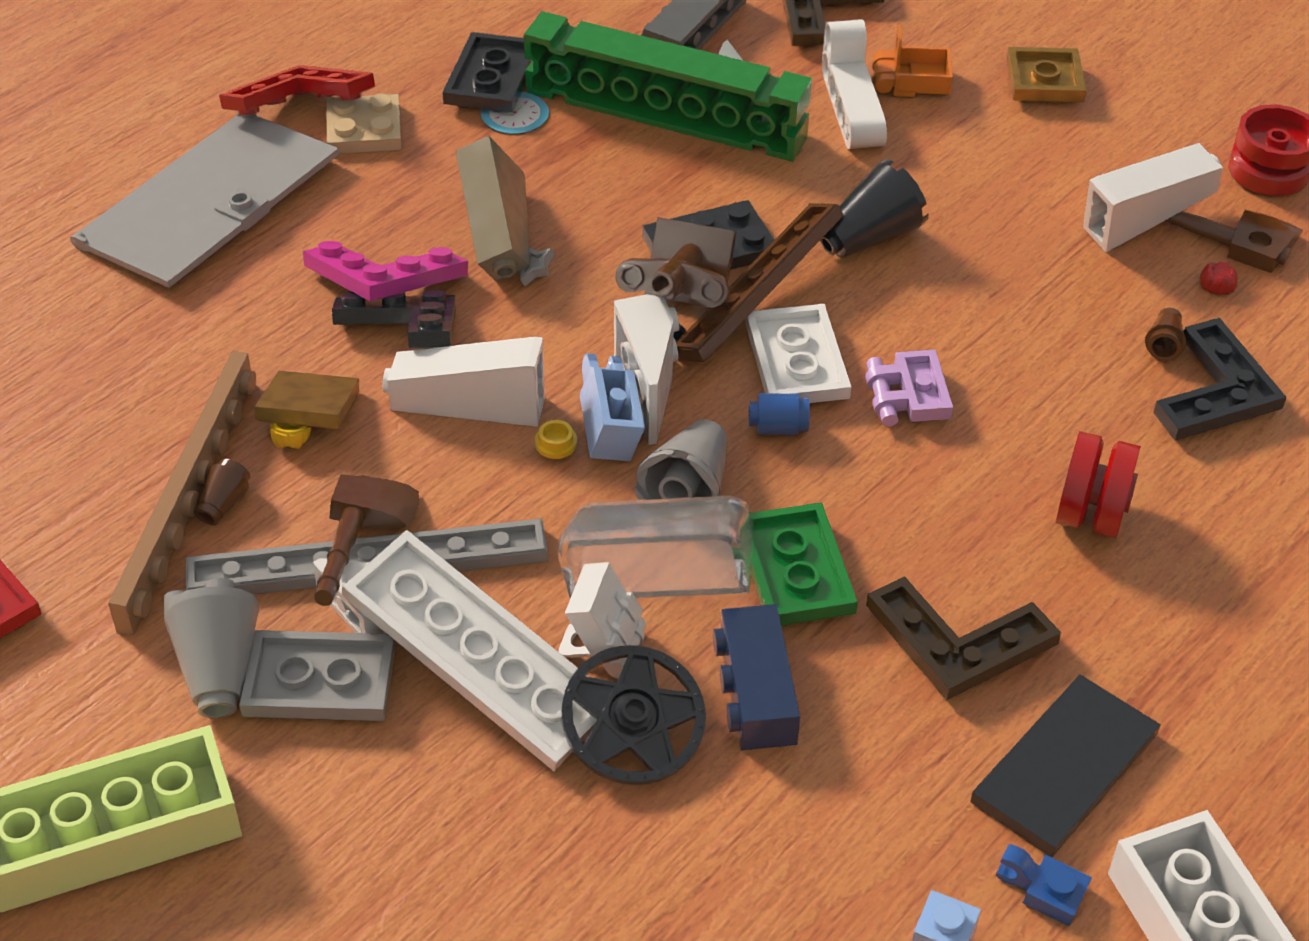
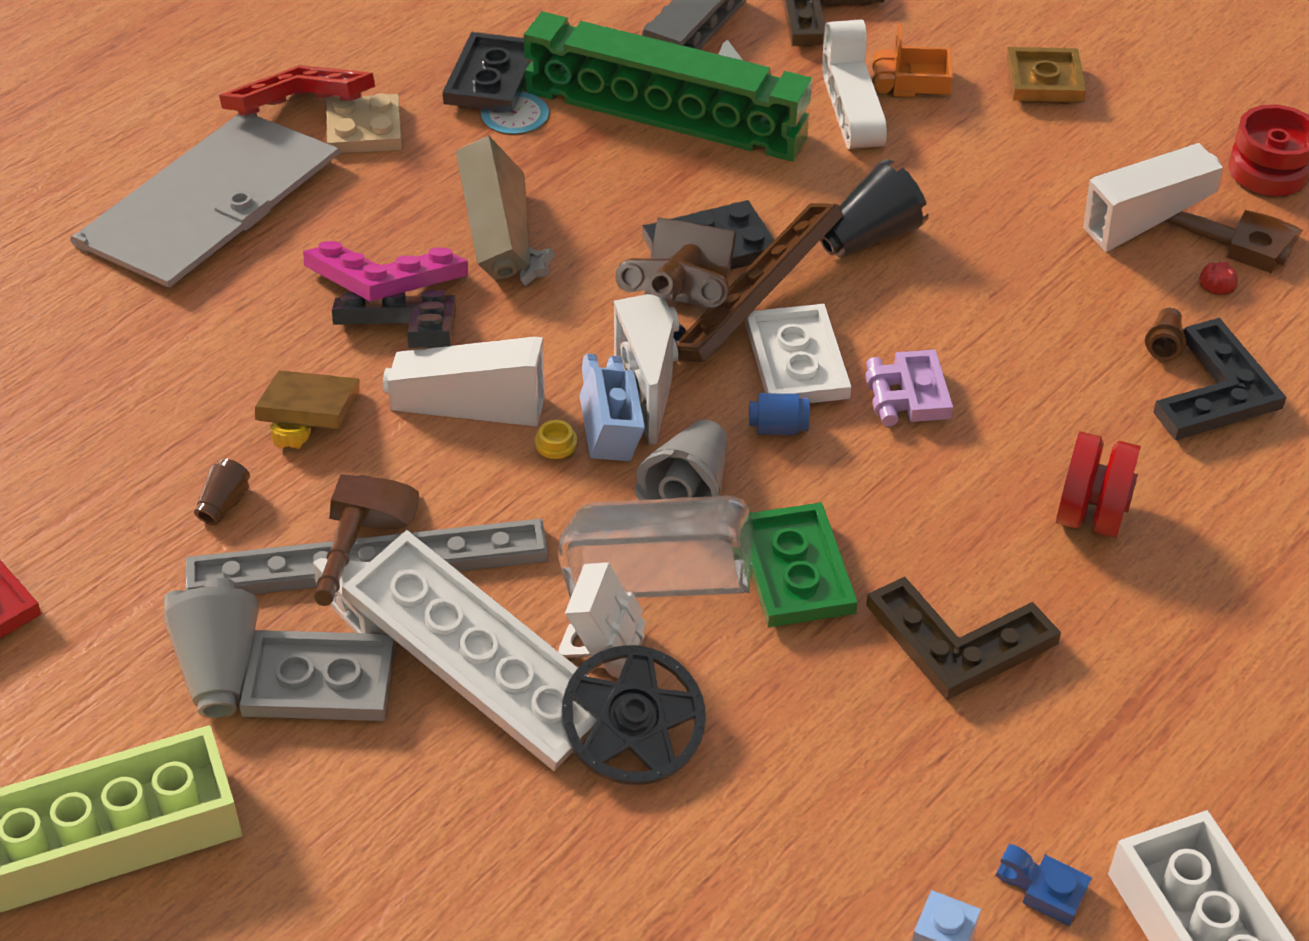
medium nougat plate [108,351,256,635] -> none
dark blue brick [713,604,800,750] -> none
black tile [970,674,1161,857] -> none

